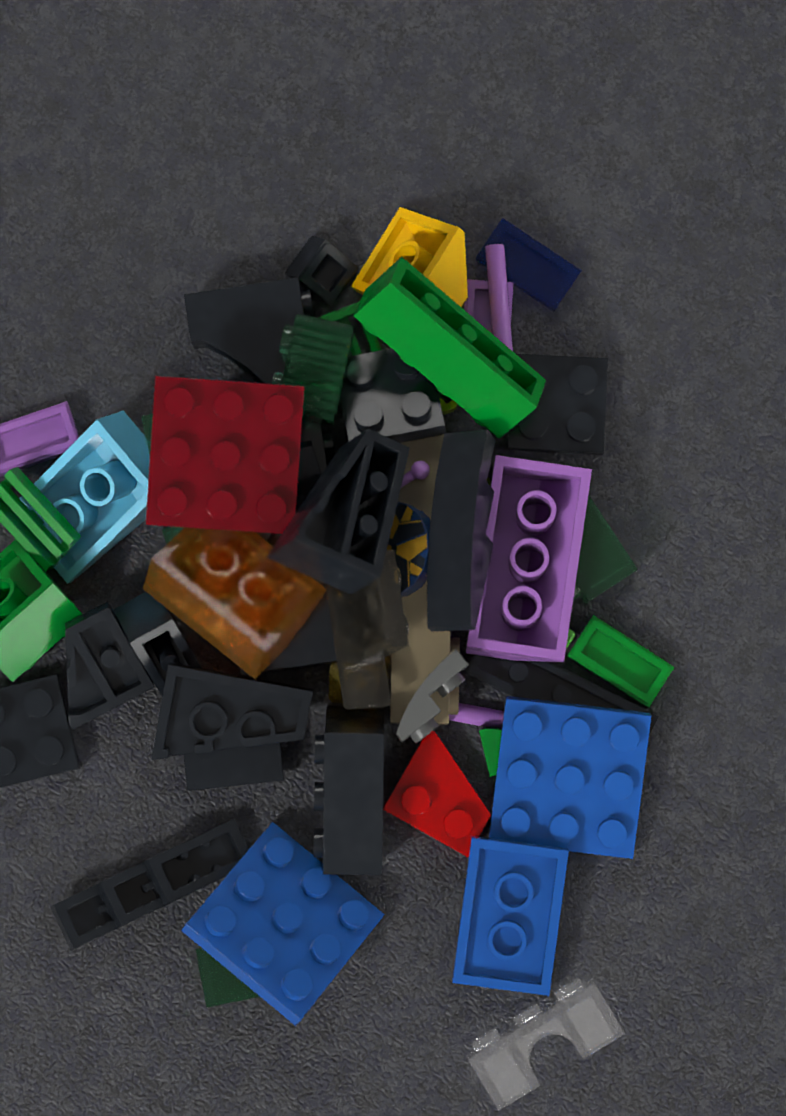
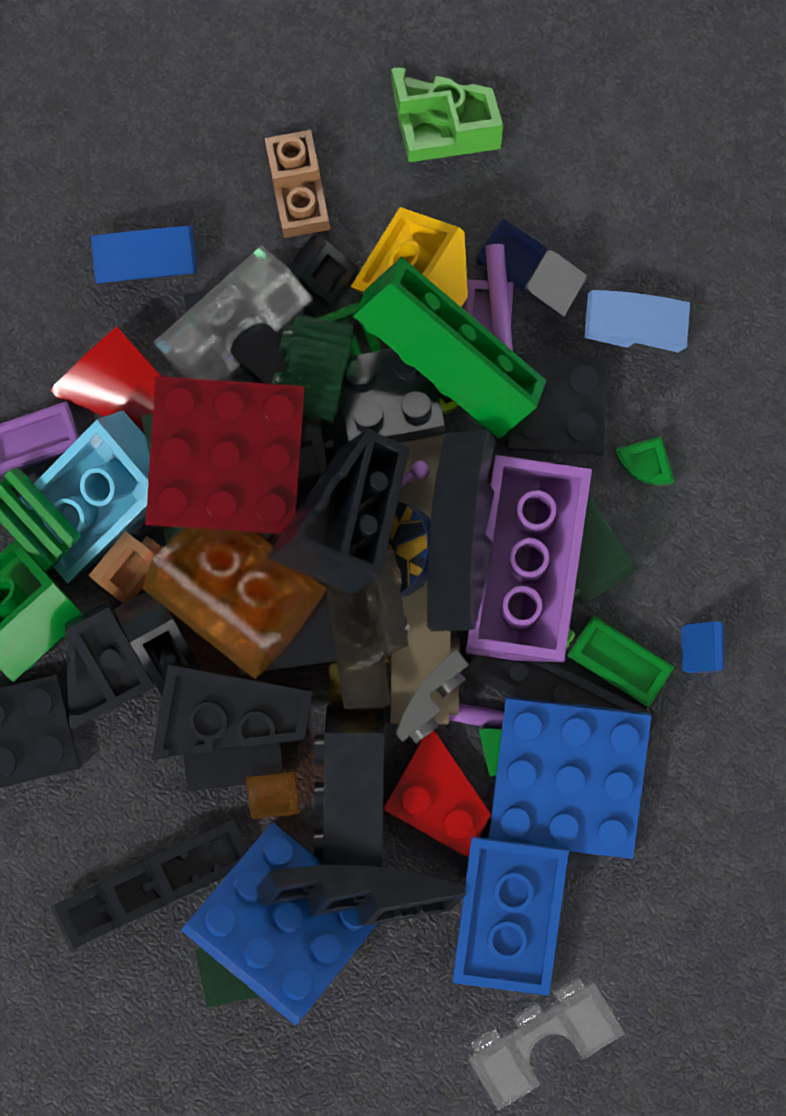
none -> red slope [50,326,160,434]
none -> medium nougat bracket [88,531,176,604]
none -> blue slope [91,226,198,284]
none -> clear arch [153,245,312,381]
none -> clear orange tile [246,772,300,819]
none -> black slope [256,865,467,927]
none -> medium nougat slope [265,130,330,238]
none -> bright green slope [391,68,503,163]
none -> slope [522,248,588,318]
none -> medium blue slope [584,290,690,353]
none -> green tile [614,436,675,486]
none -> blue slope [681,621,725,673]

